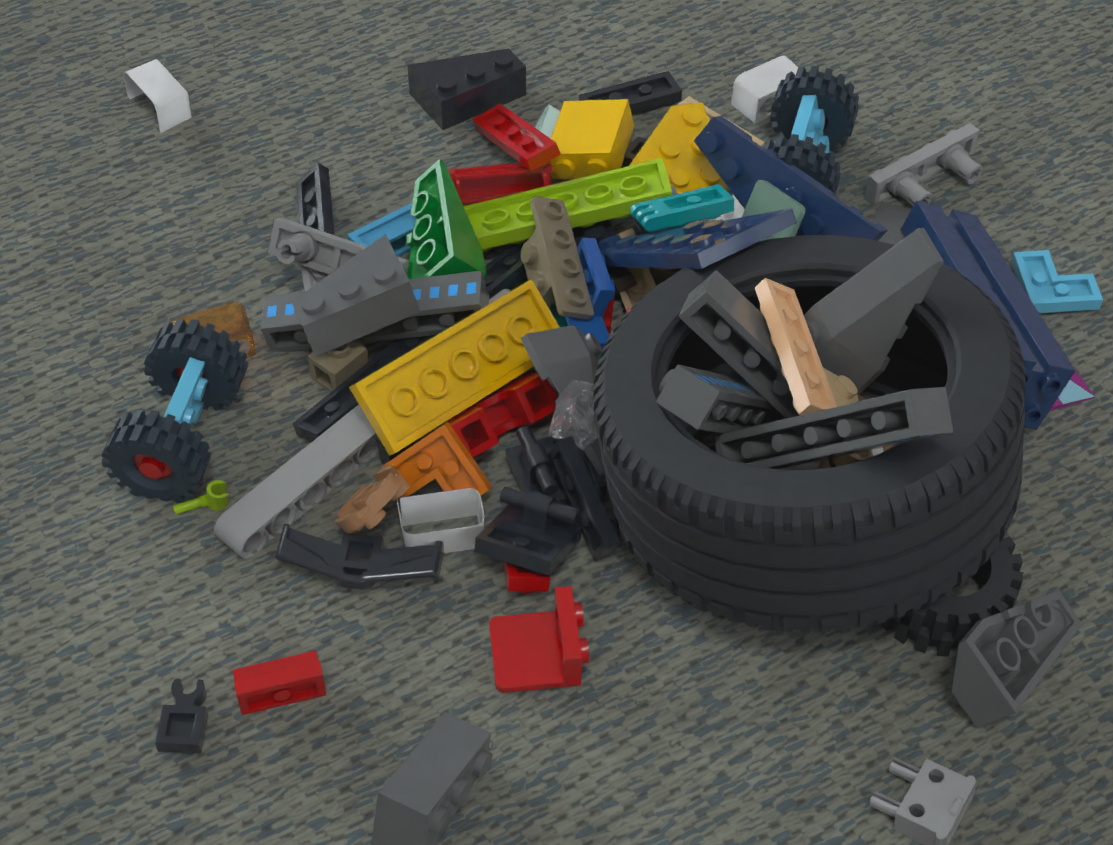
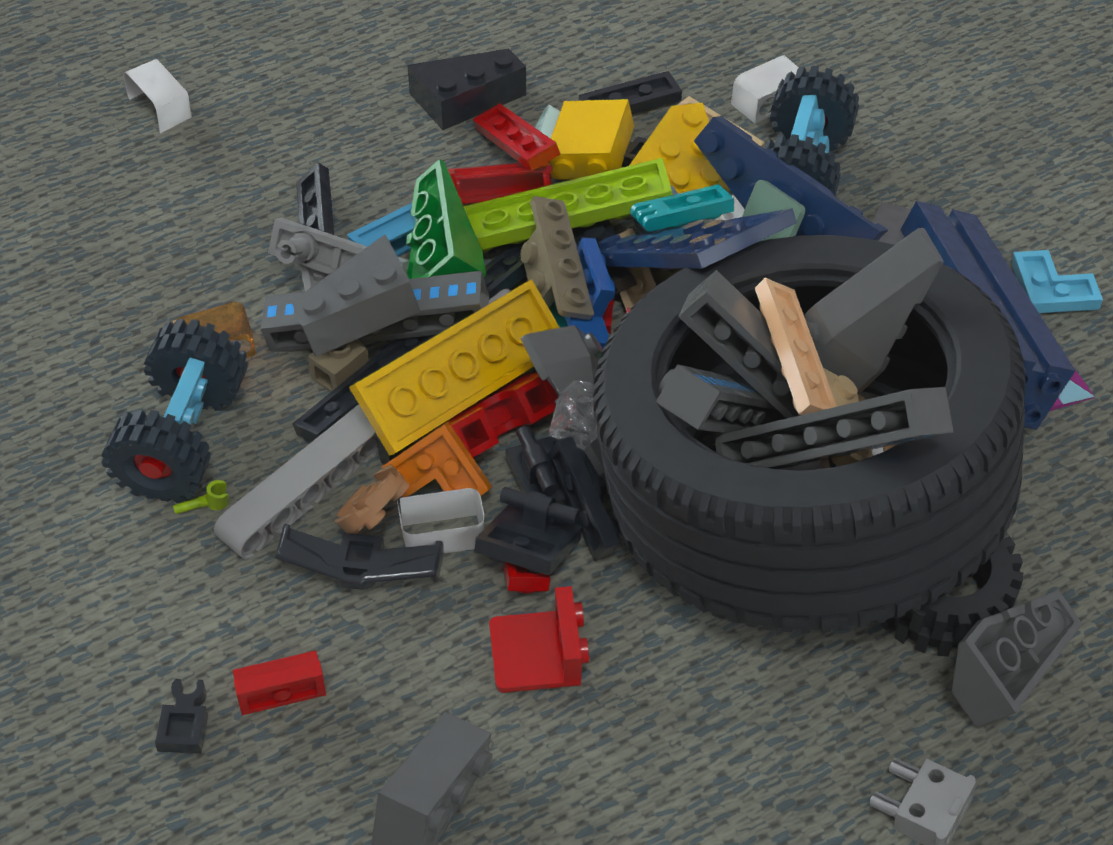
light grey plate [864,123,983,207] -> none

